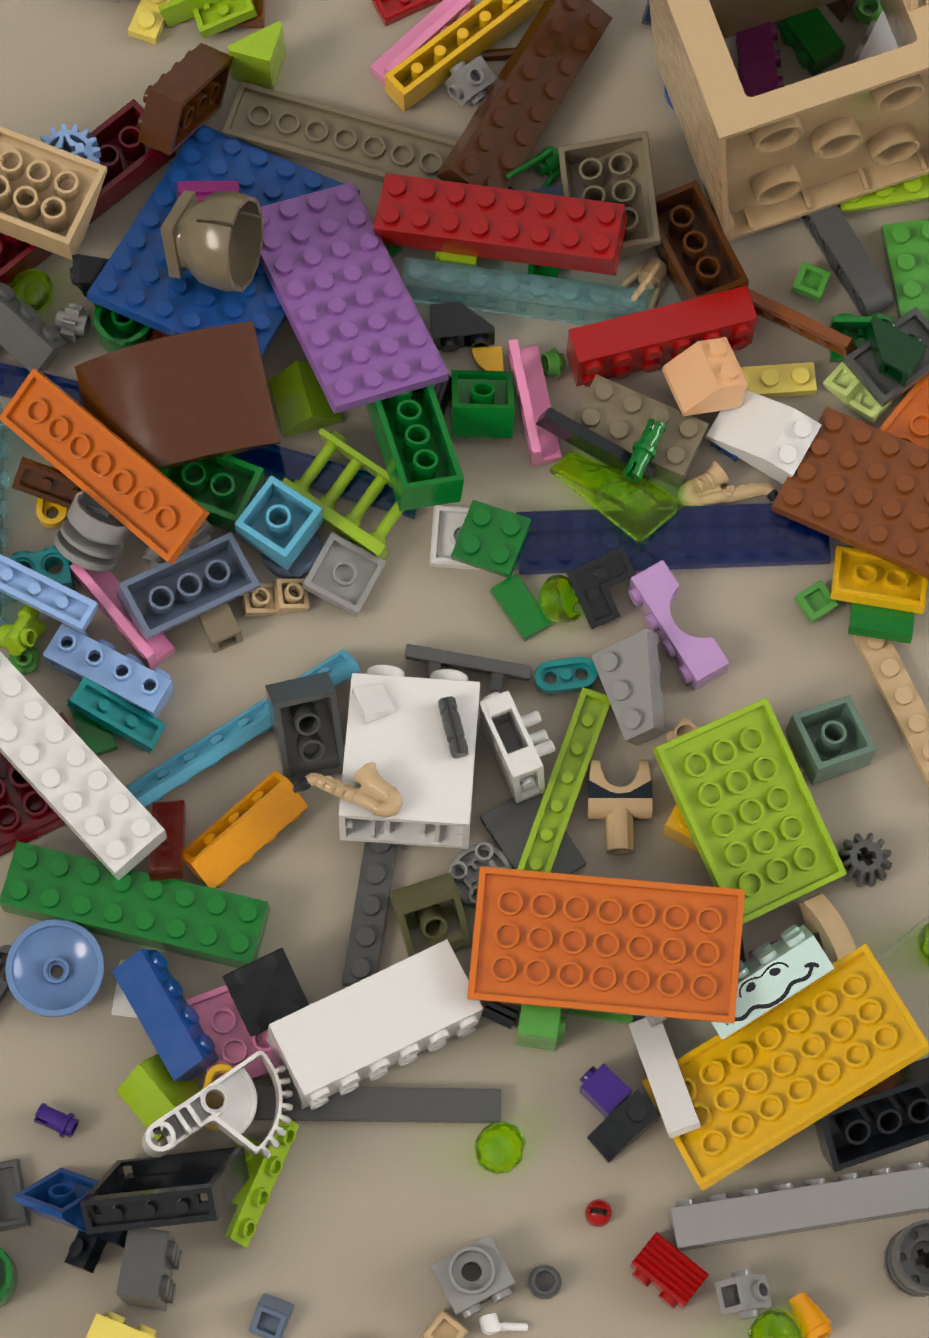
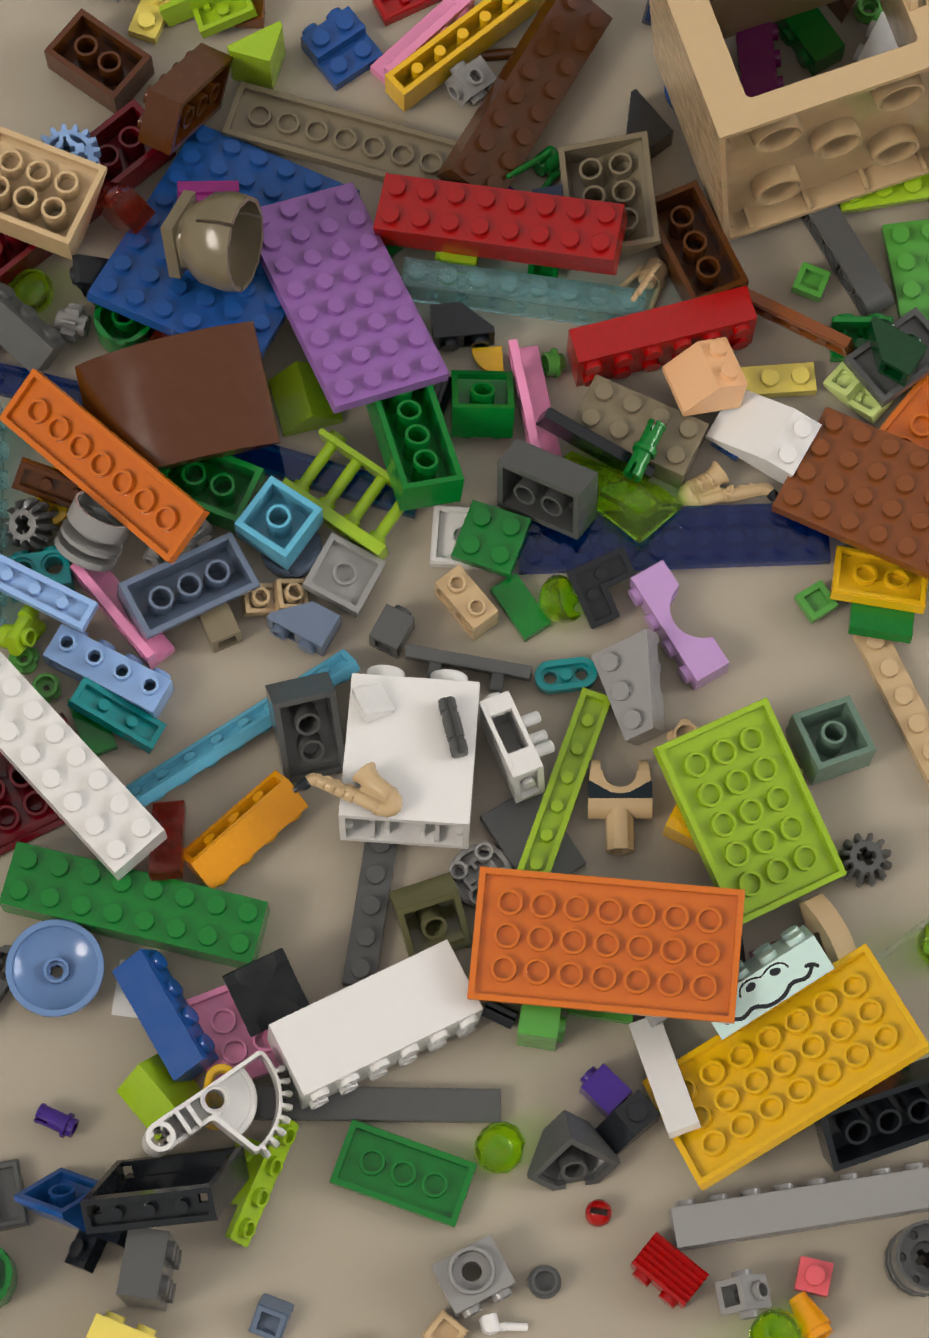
none -> dark grey gear [3,498,59,551]
none -> bright green plate [32,673,62,703]
none -> reddish brown brick [44,8,155,114]
none -> clear red brick [95,181,156,235]
none -> sand blue slope [267,601,341,657]
none -> blue plate [300,6,383,91]
none -> green plate [329,1119,477,1229]
none -> dark grey brick [369,603,415,659]
none -> tan brick [435,564,499,641]
none -> dark grey brick [497,439,598,540]
none -> dark grey slope [527,1110,620,1191]
none -> black slope [626,89,673,159]
none -> coral plate [793,1256,834,1298]

